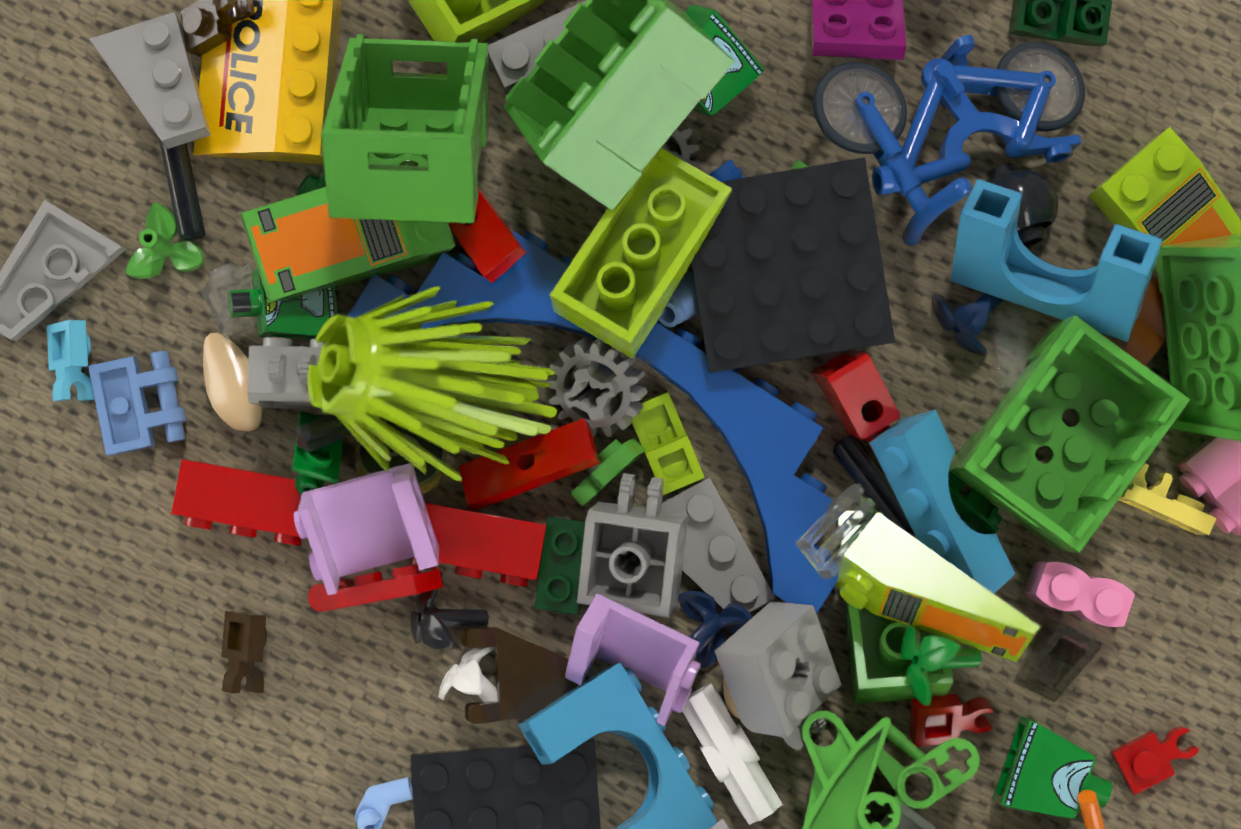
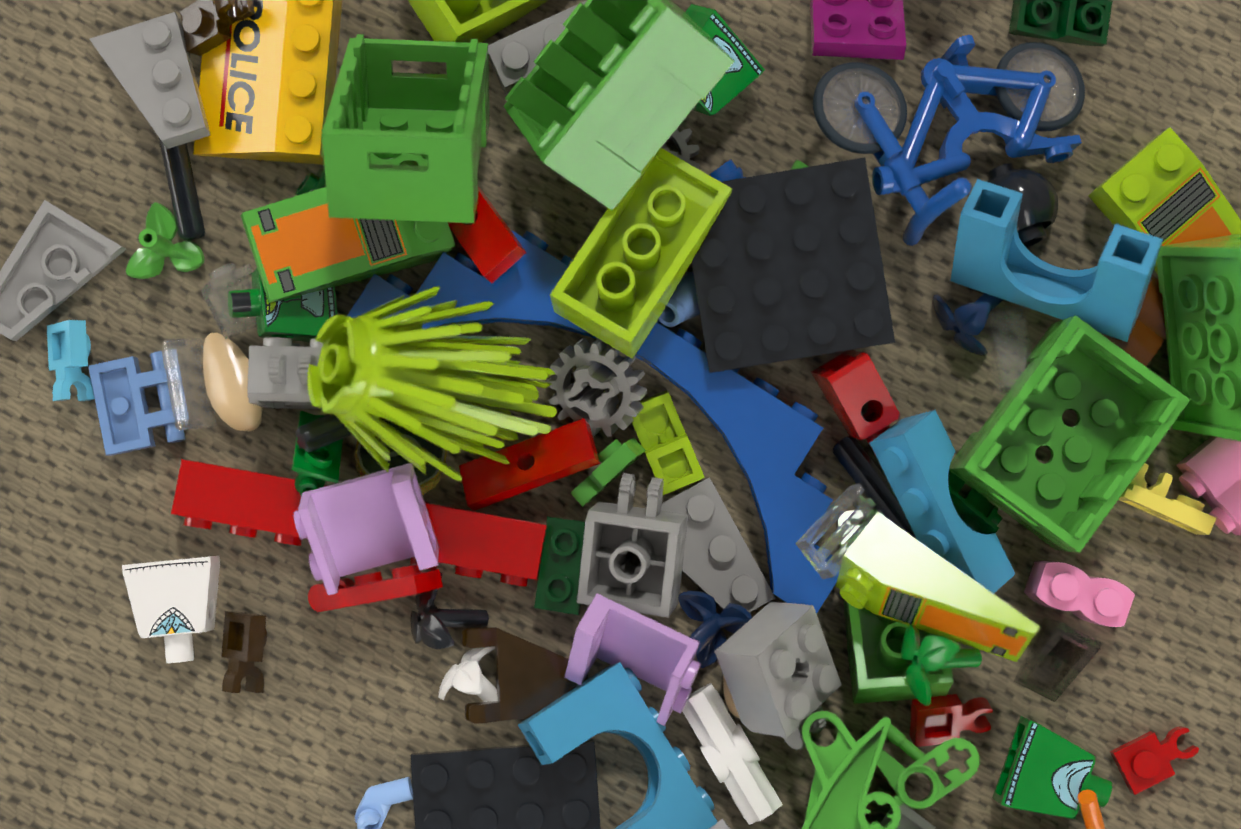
none -> white torso [122,556,220,663]
none -> clear tile [161,338,217,431]

